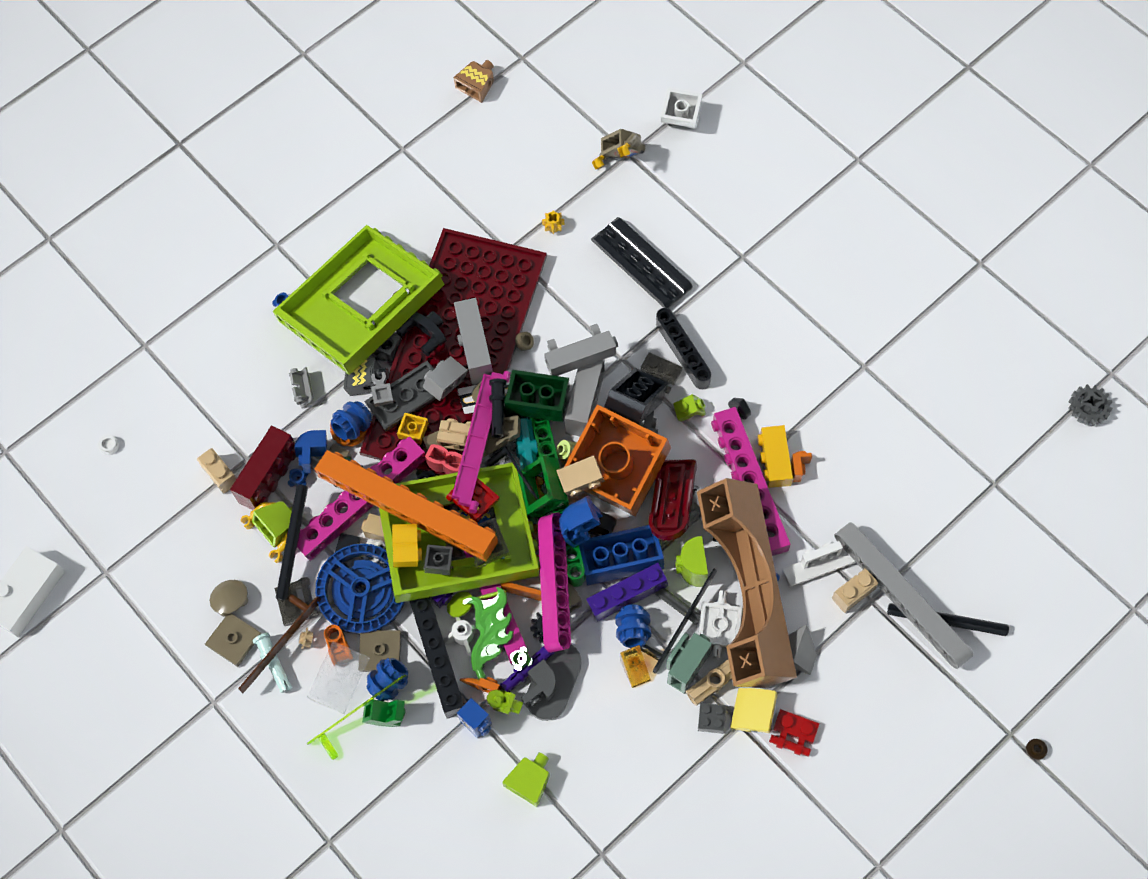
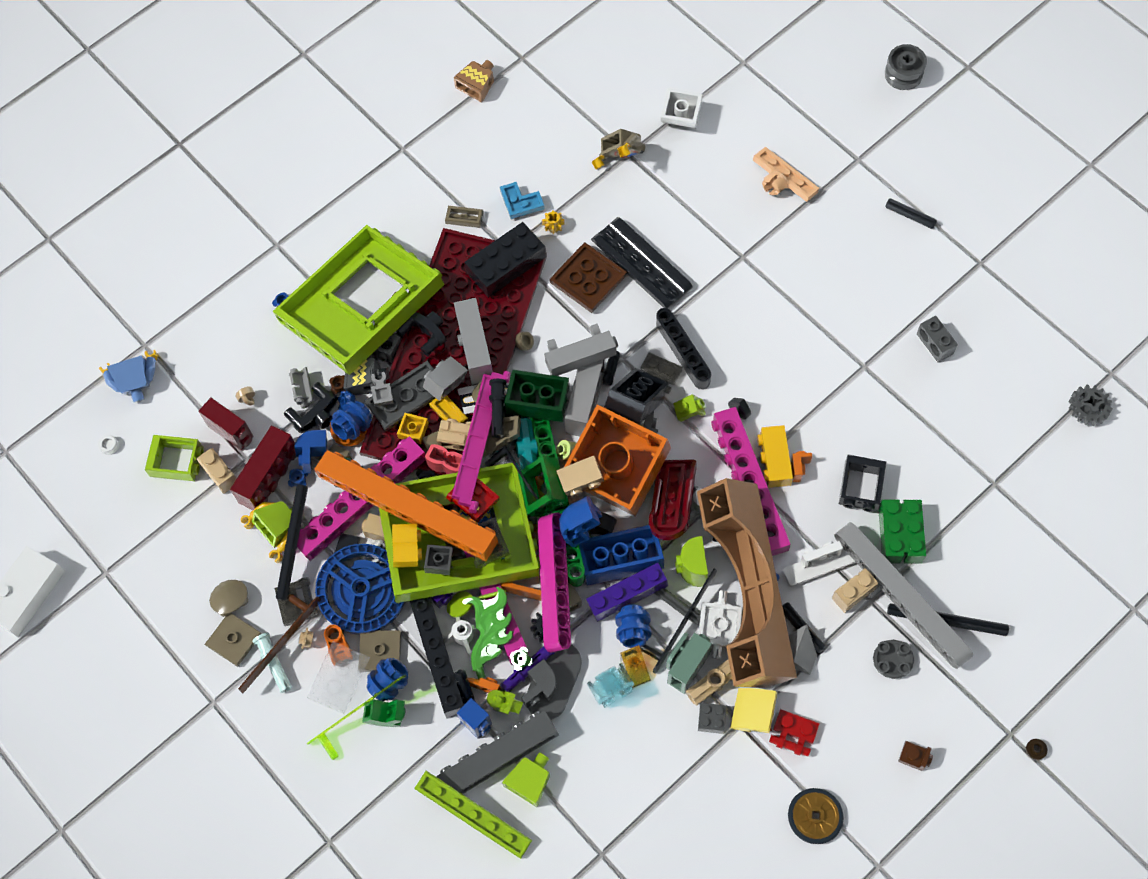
none -> medium blue torso [99,350,158,402]
none -> lime window [145,435,204,482]
none -> dark red brick [198,397,254,451]
none -> tan tile [235,386,255,406]
none -> black connector [284,382,338,433]
none -> reddish brown plate [329,375,345,394]
none -> blue plate [338,390,356,410]
none -> lime tile [414,770,532,859]
none -> yellow tile [429,396,468,424]
none -> dark grey brick [437,710,559,794]
none -> dark tan tile [445,205,484,228]
none -> black axle [454,669,476,705]
none -> black brick [464,222,546,298]
none -> dark azure plate [500,182,545,219]
none -> reddish brown plate [549,242,627,313]
none -> clear light blue brick [587,663,635,708]
none -> black axle [603,351,620,386]
none -> light nougat plate [753,147,819,202]
none -> black axle [782,602,826,654]
none -> pearl gold wheel [788,788,844,844]
none -> black window [838,454,887,512]
none -> dark grey dish [873,639,914,679]
none -> green piece [878,500,926,564]
none -> dark grey wheel [885,44,927,90]
none -> black axle [885,198,937,229]
none -> reddish brown bracket [898,741,933,771]
none -> dark grey brick [917,315,958,363]

